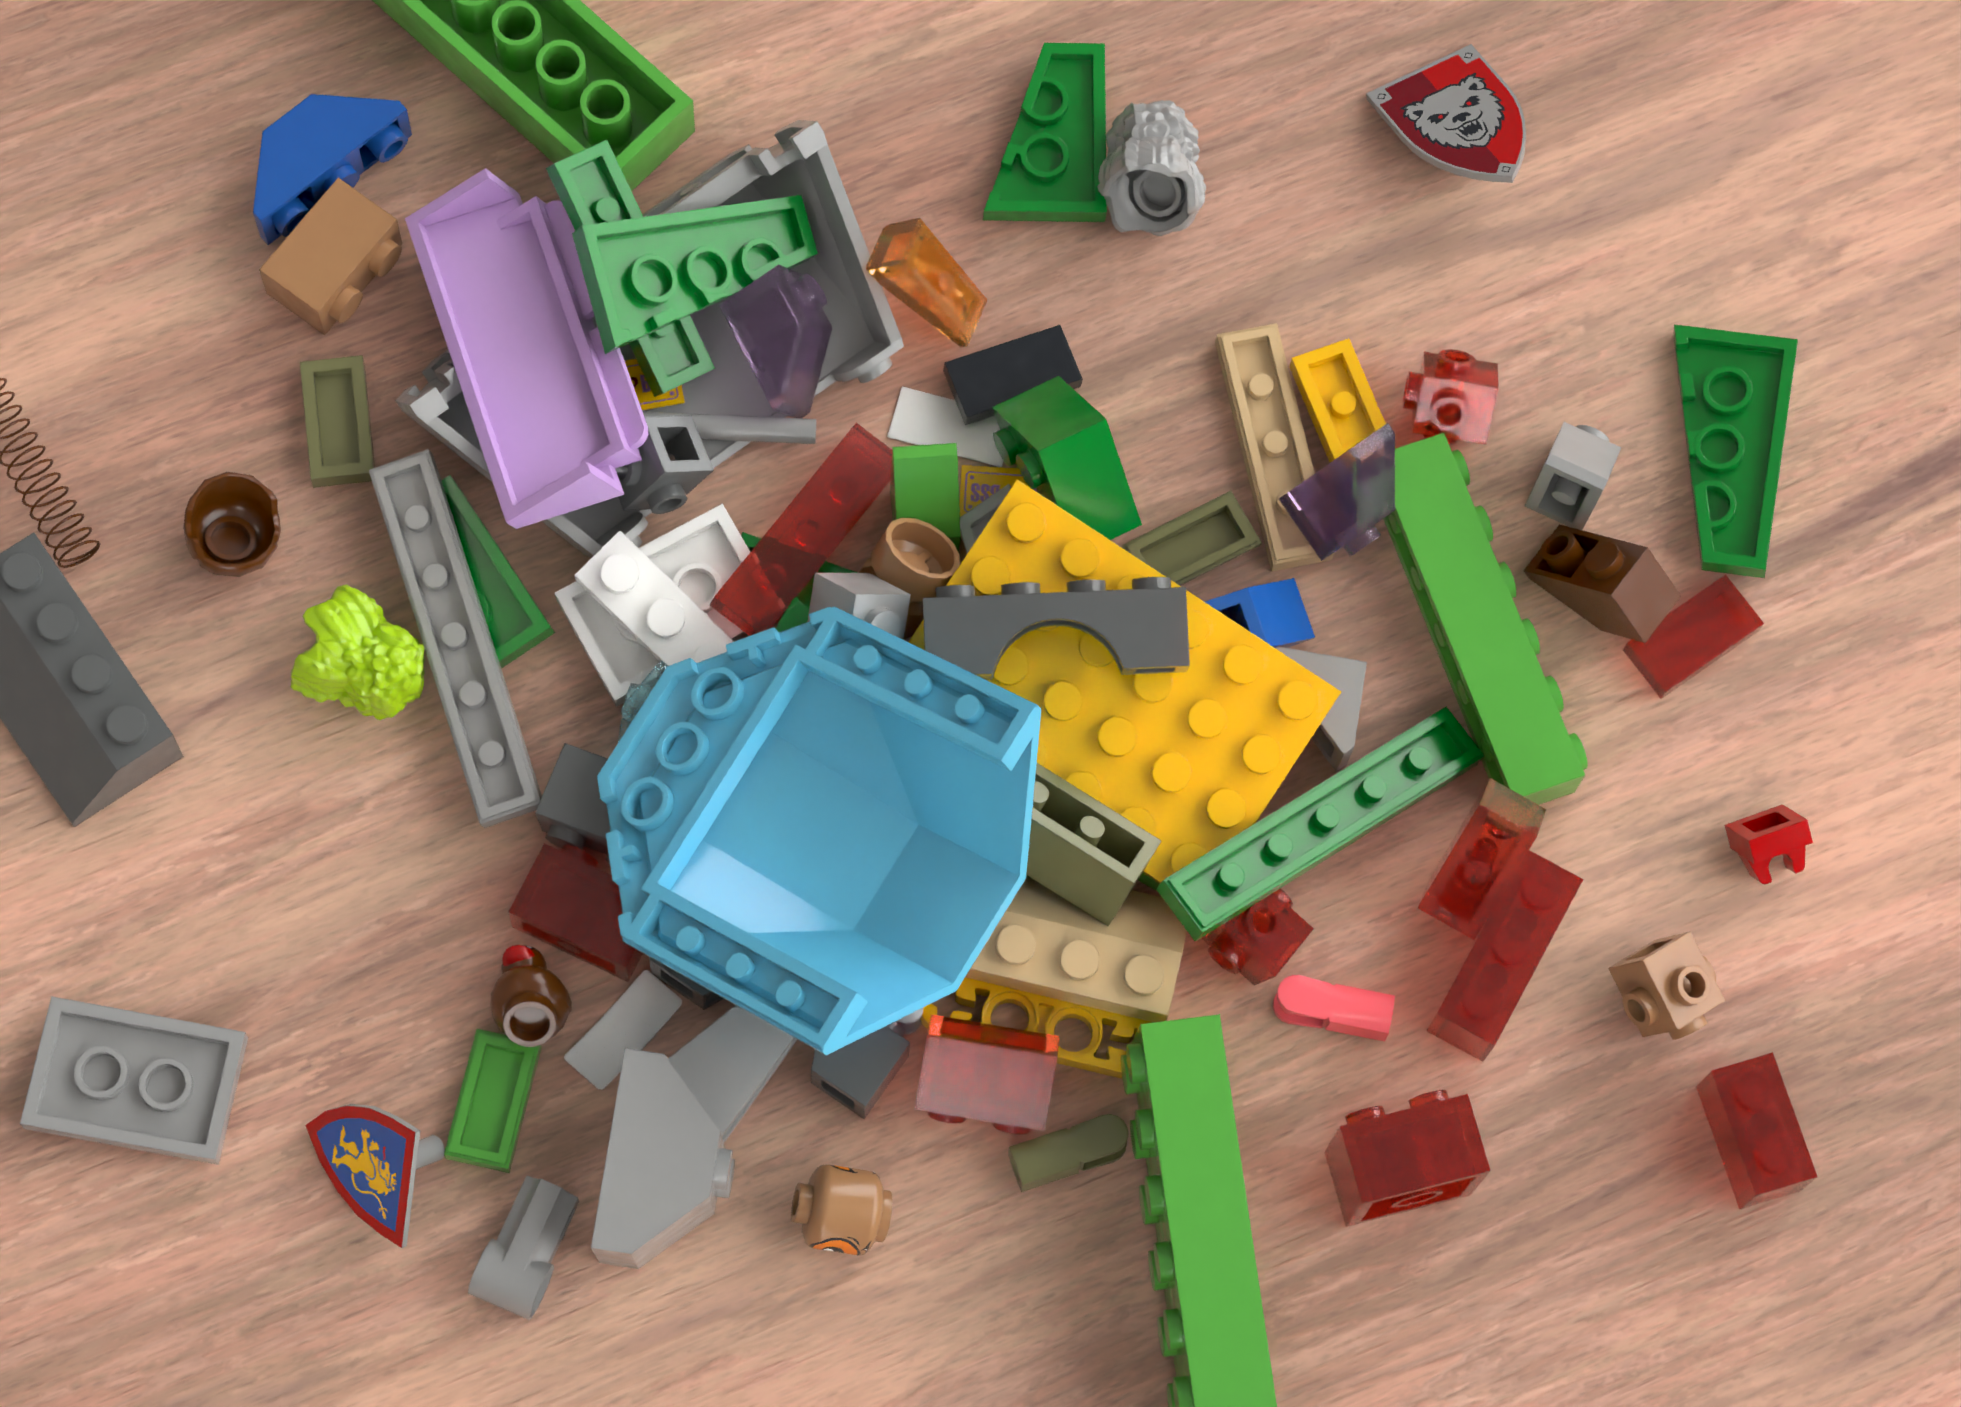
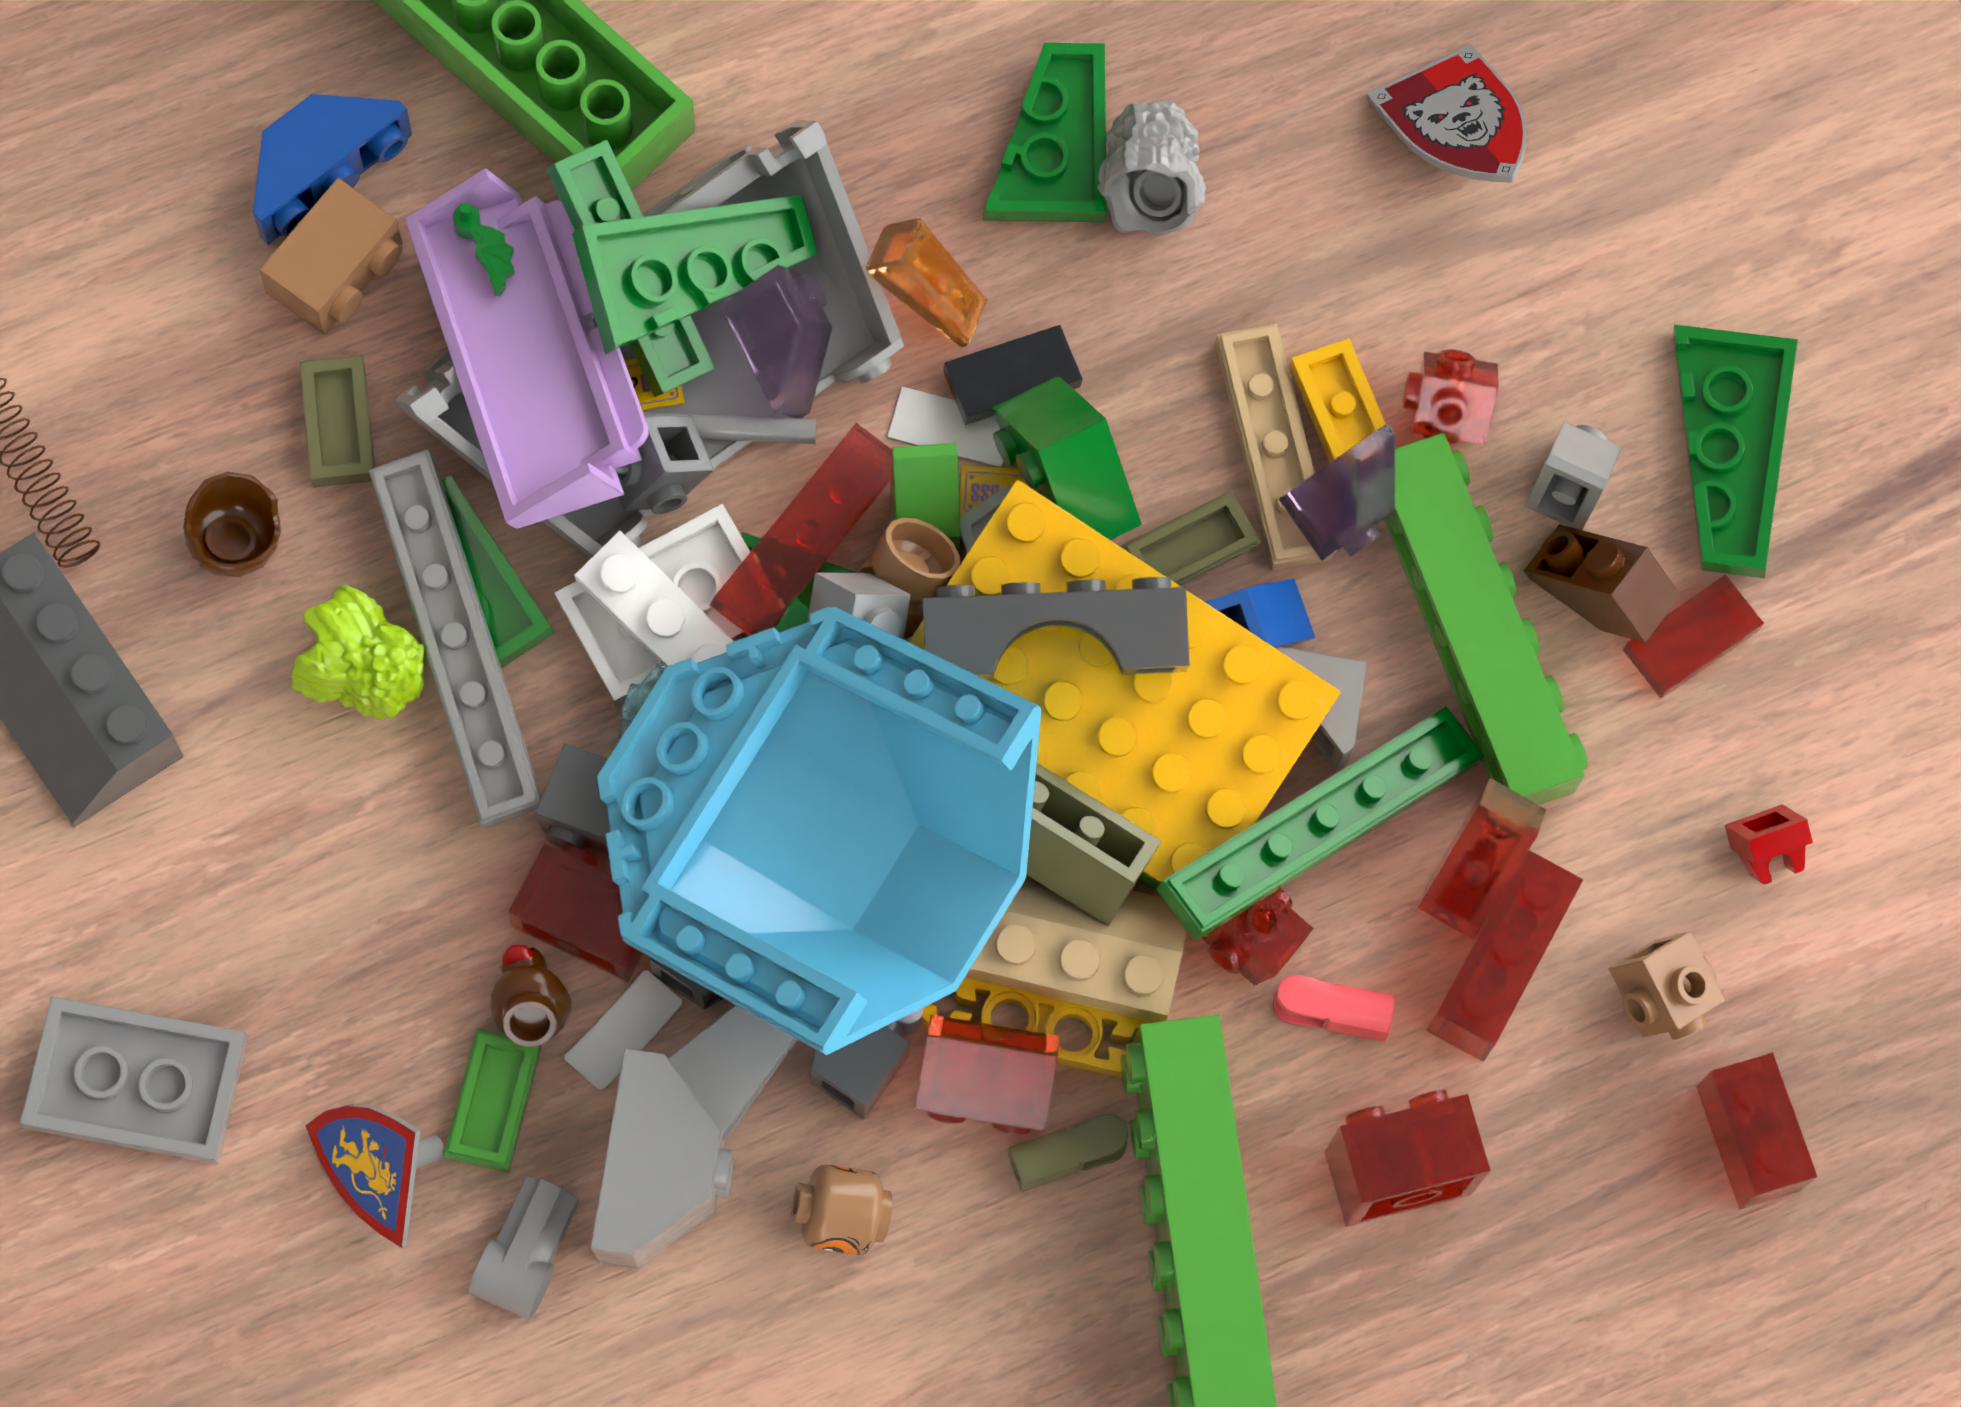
none -> green piece [453,203,515,296]

